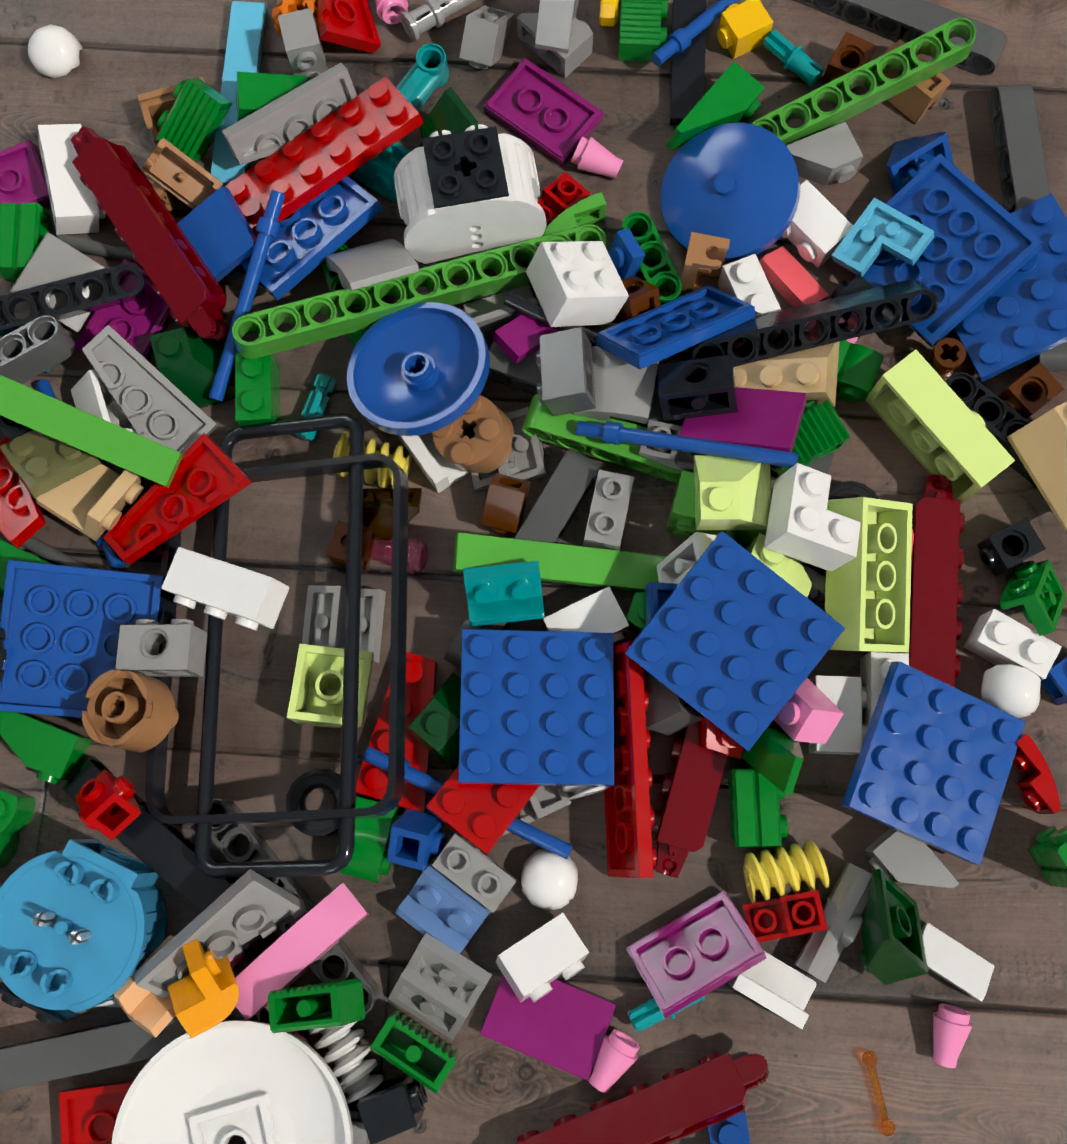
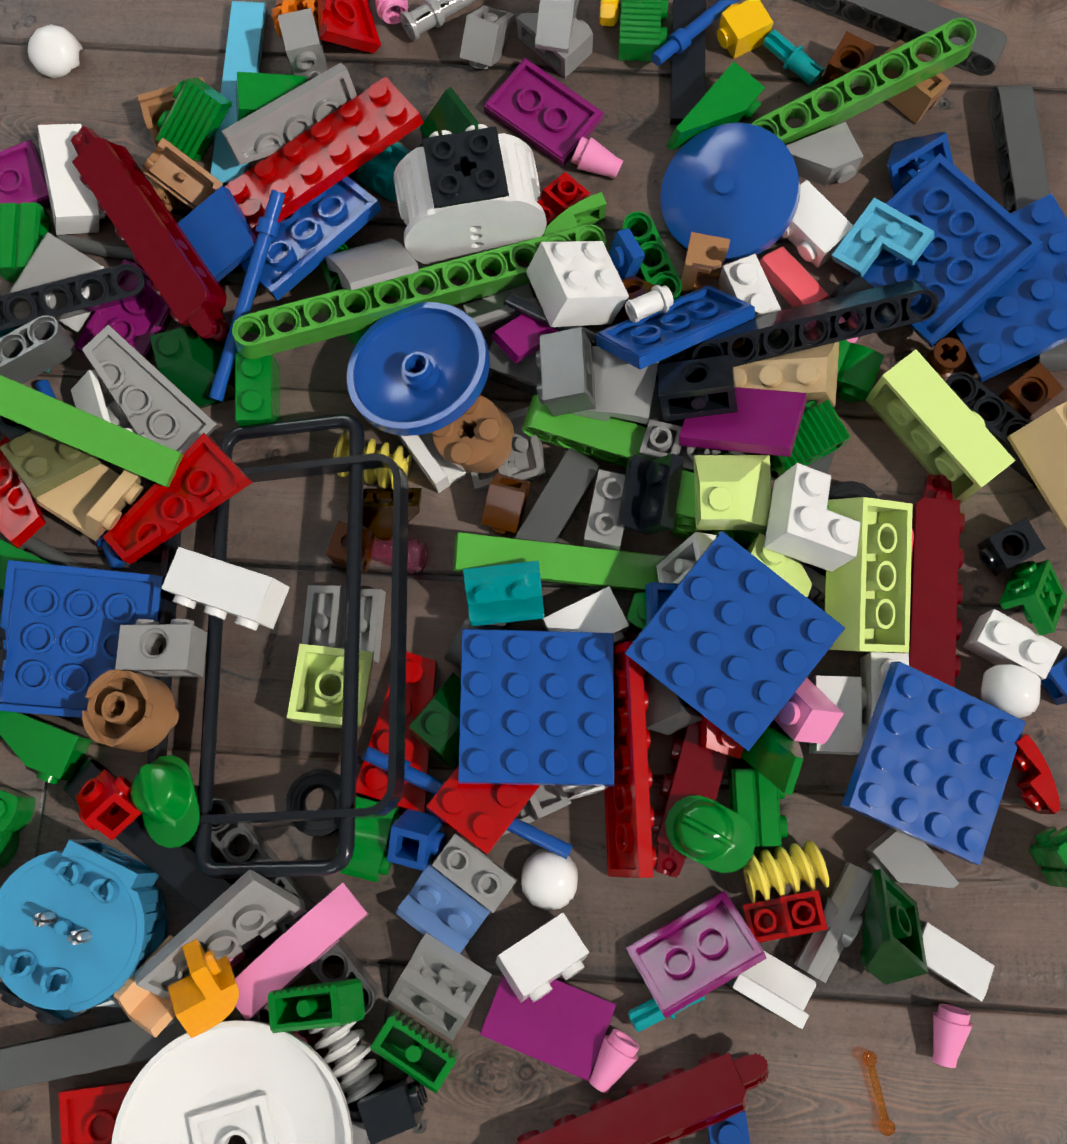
teal axle [295,373,336,441] -> none
teal piece [396,43,449,111] -> none
blue bar [576,421,798,468] -> none
none -> green piece [131,755,200,848]
none -> black bracket [617,453,684,535]
none -> white pin [625,285,674,323]
none -> green piece [665,795,755,873]

